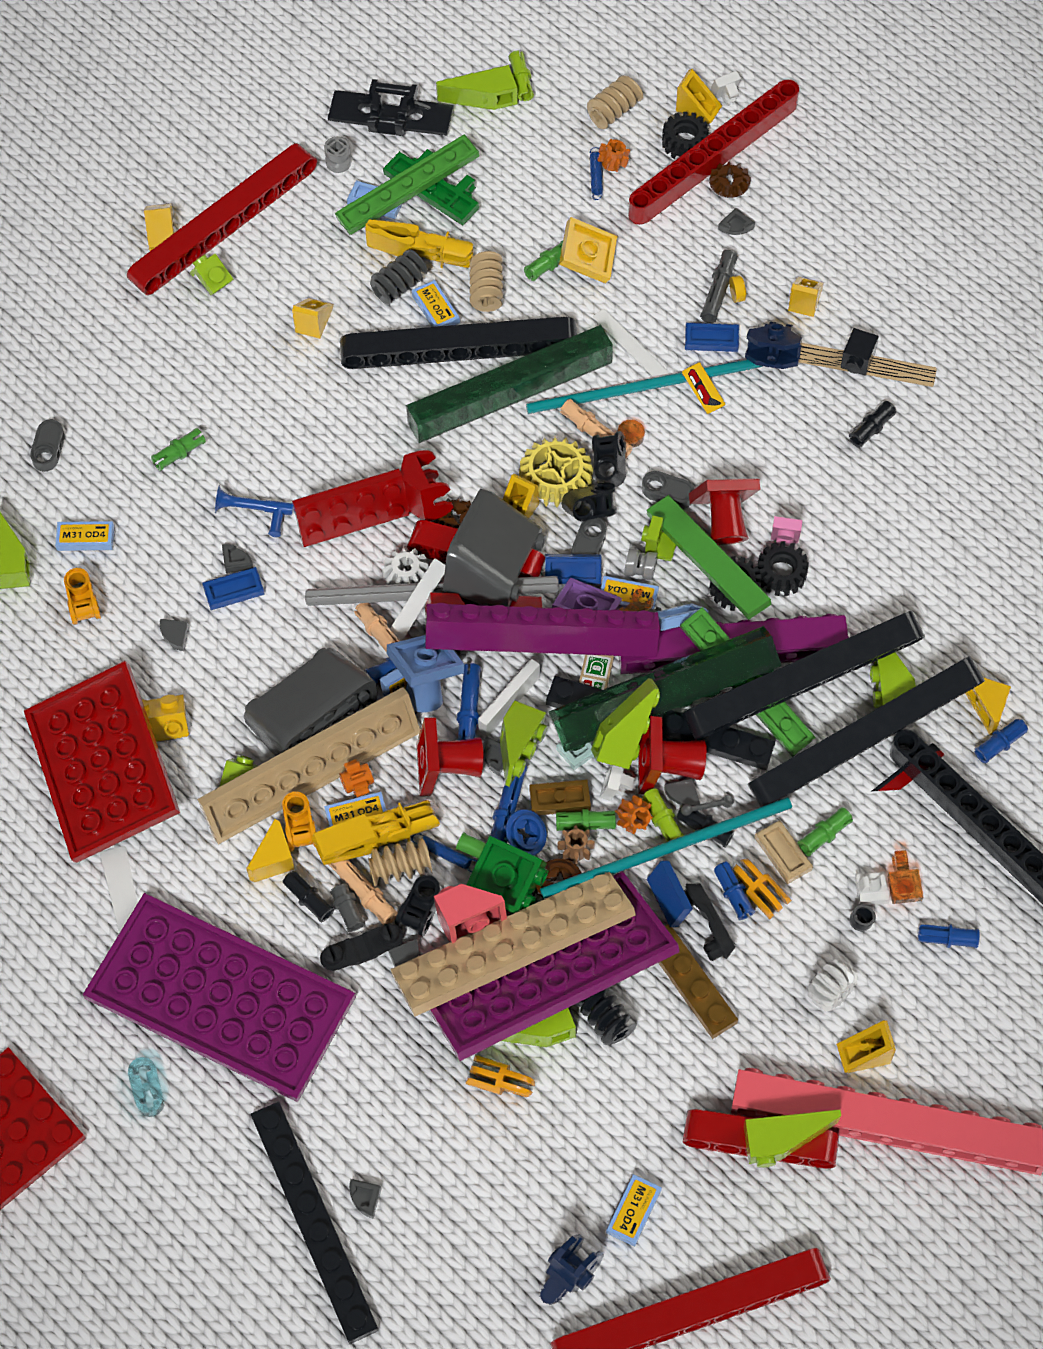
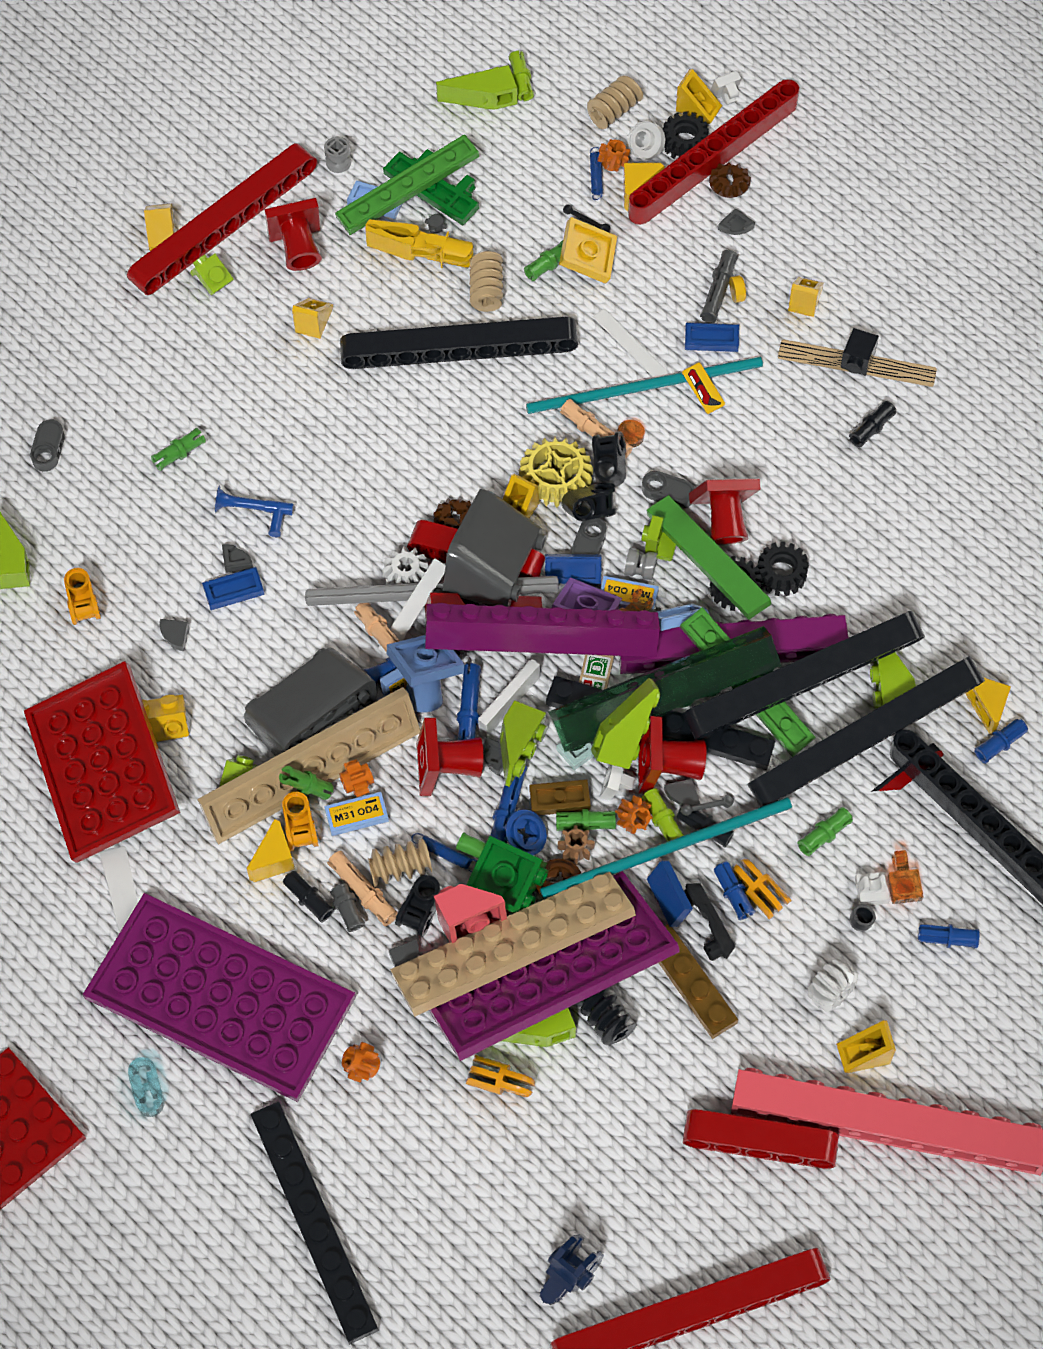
tile [55,521,114,551] -> none
red hinge [292,450,453,547] -> none
yellow arm [312,799,440,865] -> none
black piece [320,923,404,971] -> none
black piece [328,79,454,136] -> none
dark grey tile [349,1179,382,1219] -> none
dark grey piece [370,249,428,305] -> none
clear green brick [406,325,613,443] -> none
tile [412,280,460,327] -> none
tile [606,1174,662,1247] -> none
lime slope [744,1110,841,1168] -> none
dark blue hinge [745,321,802,369] -> none
tan tile [755,820,813,885] -> none
bright pink plate [771,516,803,546] -> none
none -> red plant [265,198,322,271]
none -> bright green pin [279,765,334,800]
none -> orange gear [342,1042,380,1083]
none -> dark grey piece [425,214,447,234]
none -> black hinge [563,204,611,233]
none -> yellow slope [623,163,664,211]
none -> white plate [628,121,665,160]

